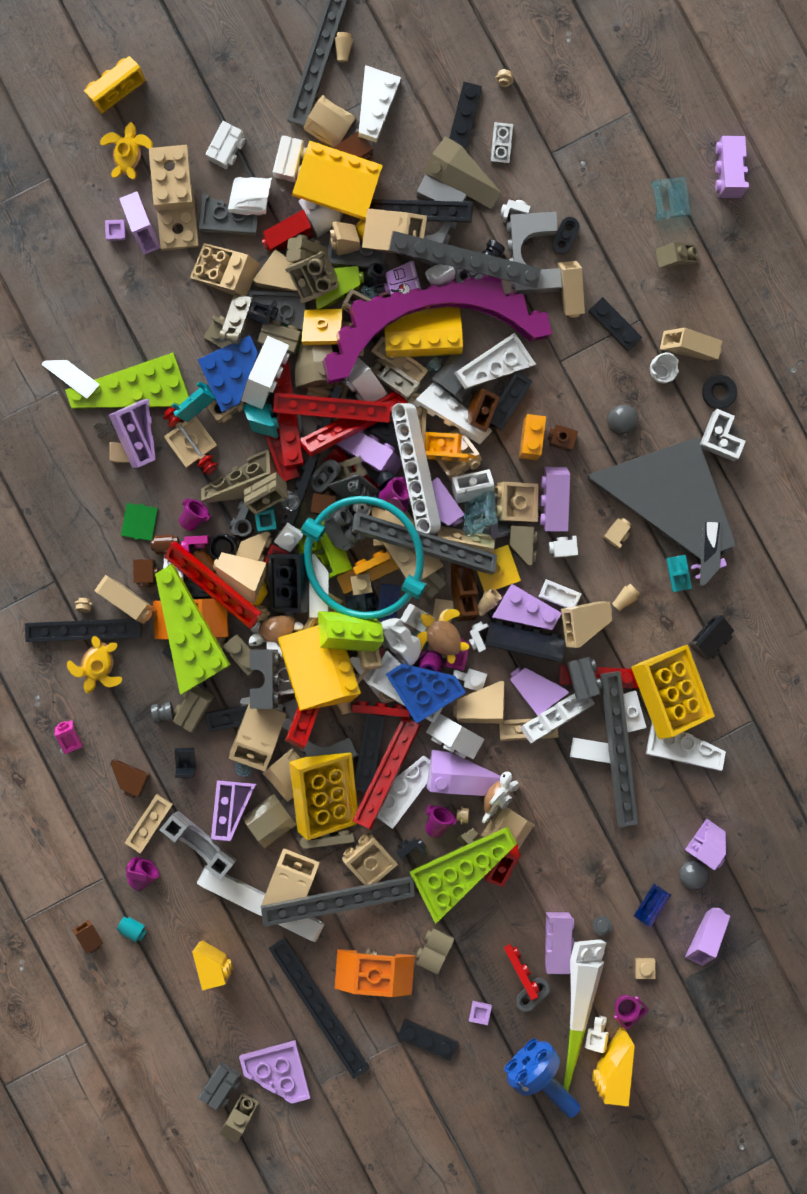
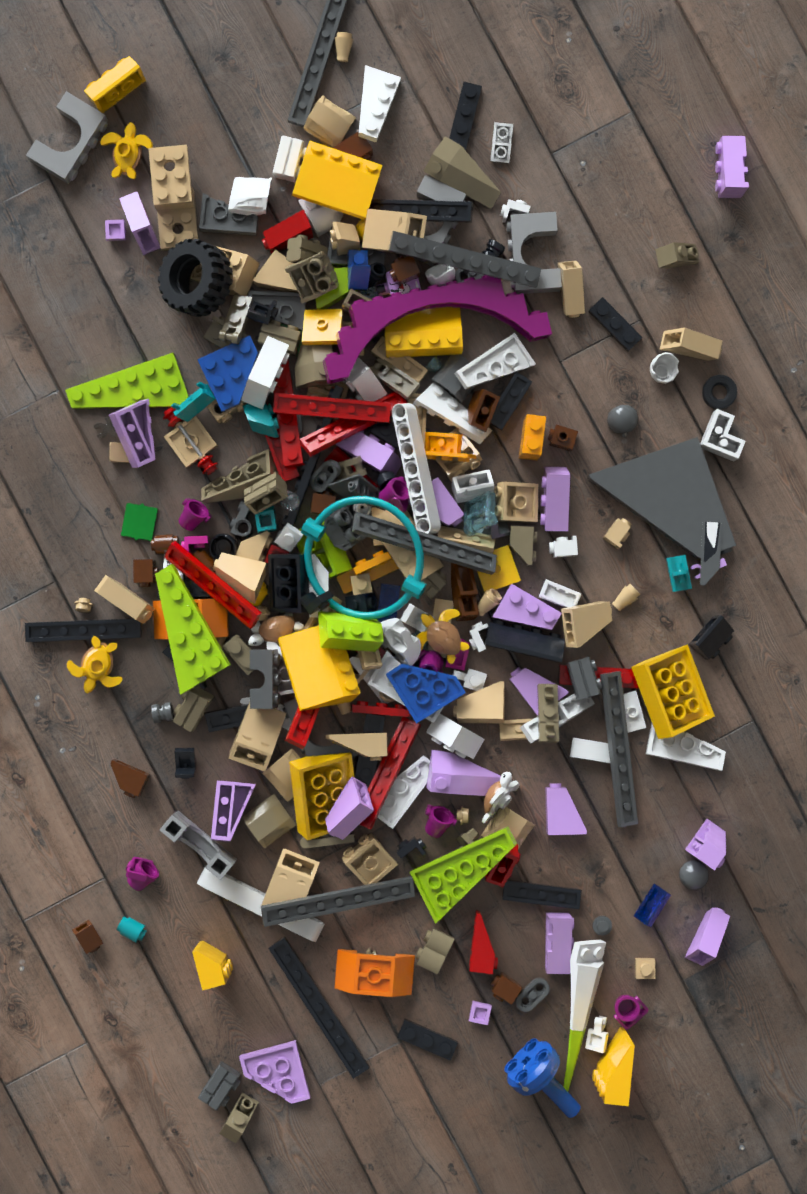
white sticker [42,360,99,398] -> none
dark pink bracket [55,720,83,754] -> none
tan plate [125,794,173,854] -> none
white brick [205,121,245,169] -> none
clear light blue plate [235,761,253,777] -> none
tan plate [495,69,514,87] -> none
red plate [503,944,540,1001] -> none
black plate [552,217,580,255] -> none
clear light blue plate [651,176,690,220] -> none
none -> light grey arch [26,91,108,184]
none -> black tyre [158,239,233,317]
none -> black bracket [299,590,334,615]
none -> tan slope [325,733,387,761]
none -> lavender slope [325,777,374,840]
none -> blue slope [347,250,371,290]
none -> reddish brown brick [389,256,420,286]
none -> red slope [469,910,498,974]
none -> reddish brown brick [490,972,522,1005]
none -> black plate [502,880,582,909]
none -> dark tan plate [537,684,559,743]
none -> lavender slope [545,783,587,835]

